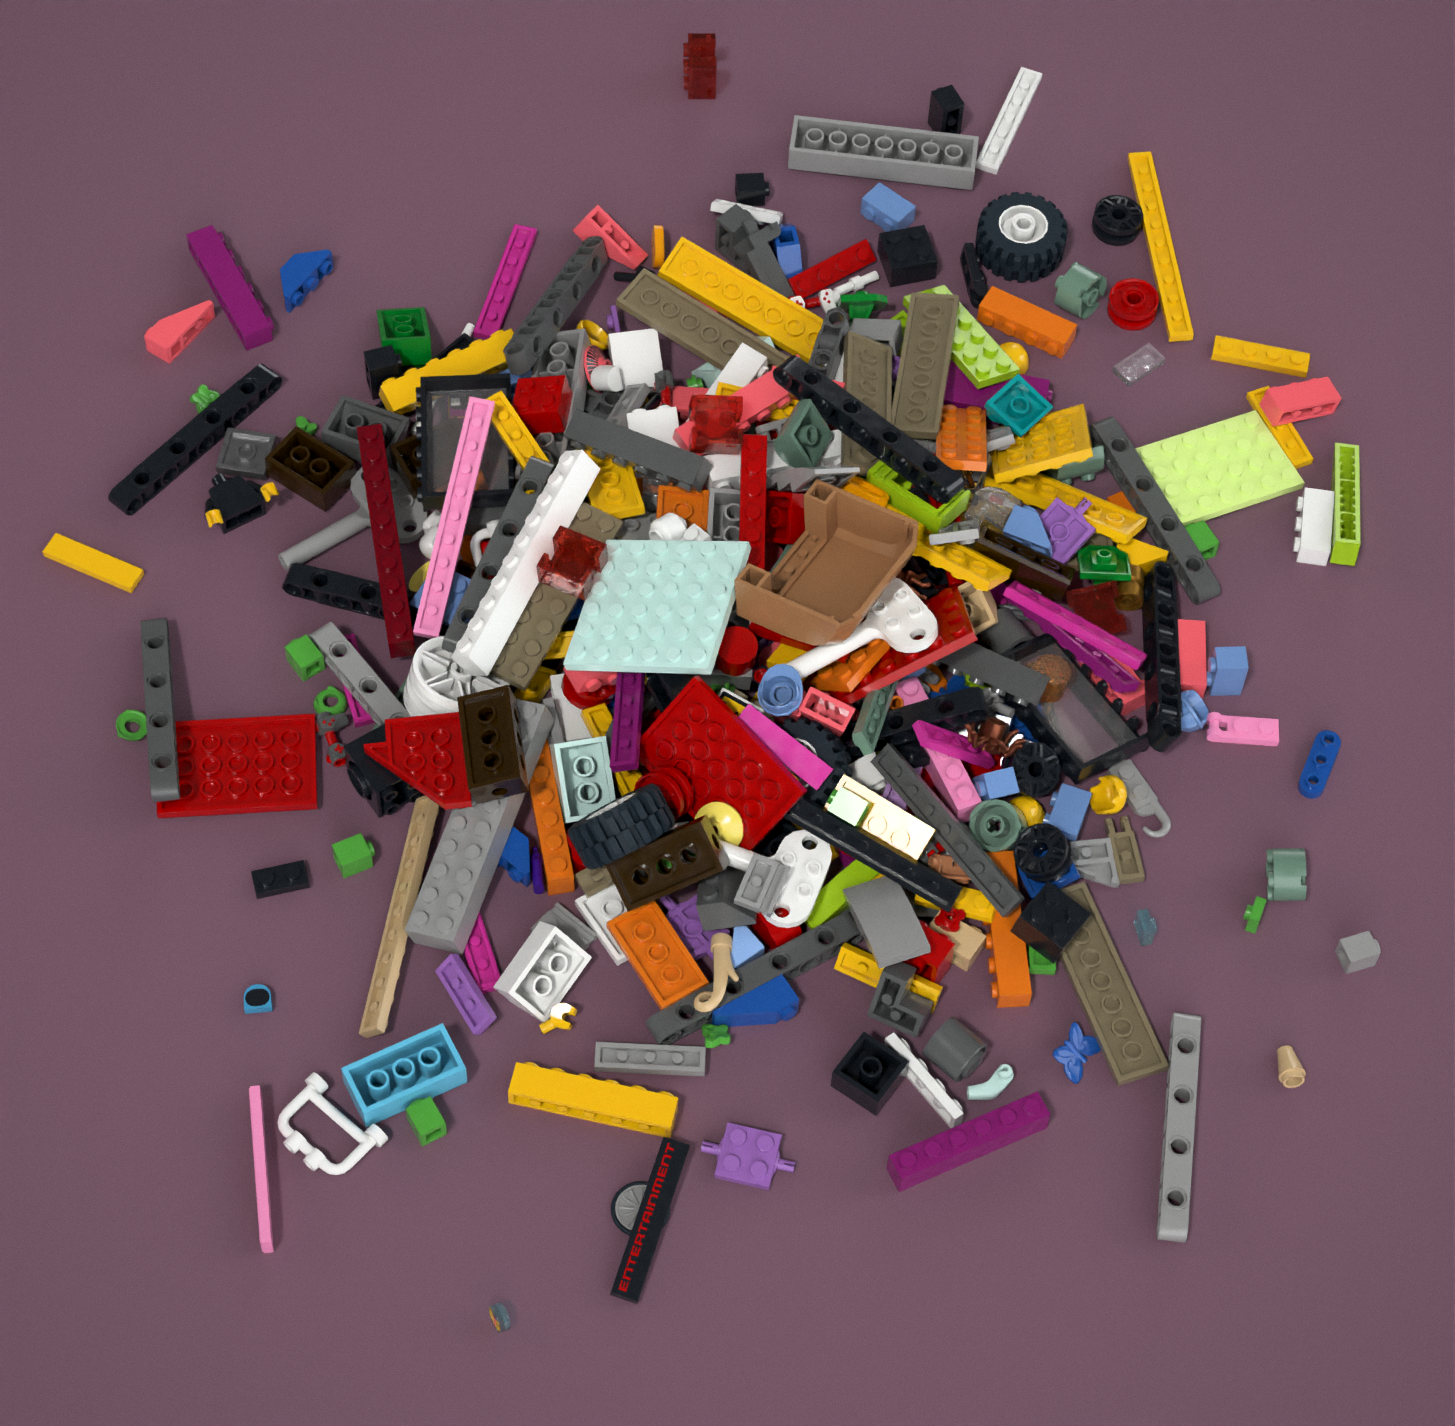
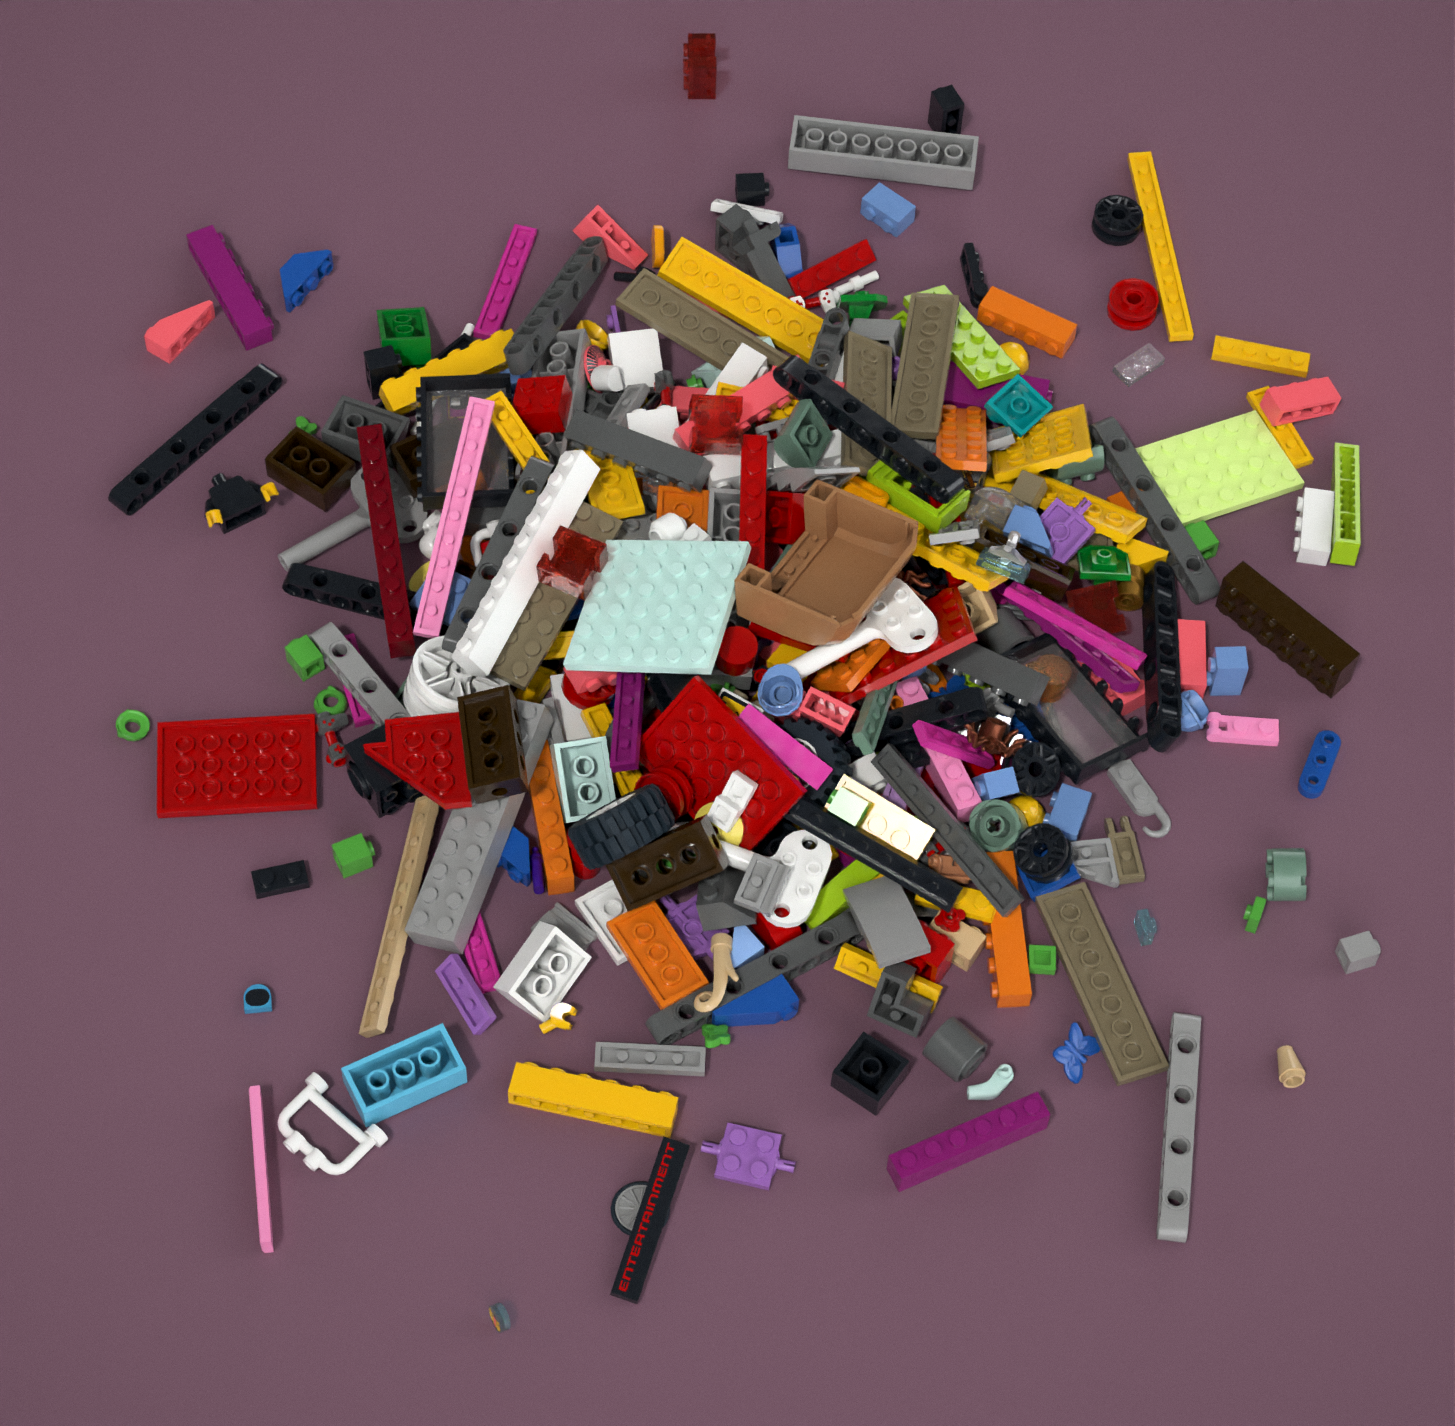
yellow tile [42,533,144,593] -> none
dark grey beam [141,618,180,803] -> none
bright green piece [189,384,220,413] -> none
flat silver plate [216,428,277,480] -> none
bright green brick [405,1096,447,1147] -> none
dark tan hips [574,865,614,899] -> none
black brick [877,225,938,287] -> none
white plate [884,1032,964,1128] -> none
white tile [975,67,1043,175] -> none
black wheel [975,192,1068,283] -> none
black brick [1010,881,1091,964] -> none
sand green brick [1054,262,1107,319] -> none
yellow hair [1089,775,1127,815] -> none
none -> white slope [707,770,759,833]
none -> clear light blue piece [976,531,1032,584]
none -> dark tan brick [1009,470,1048,510]
none -> dark brown brick [1215,561,1360,698]

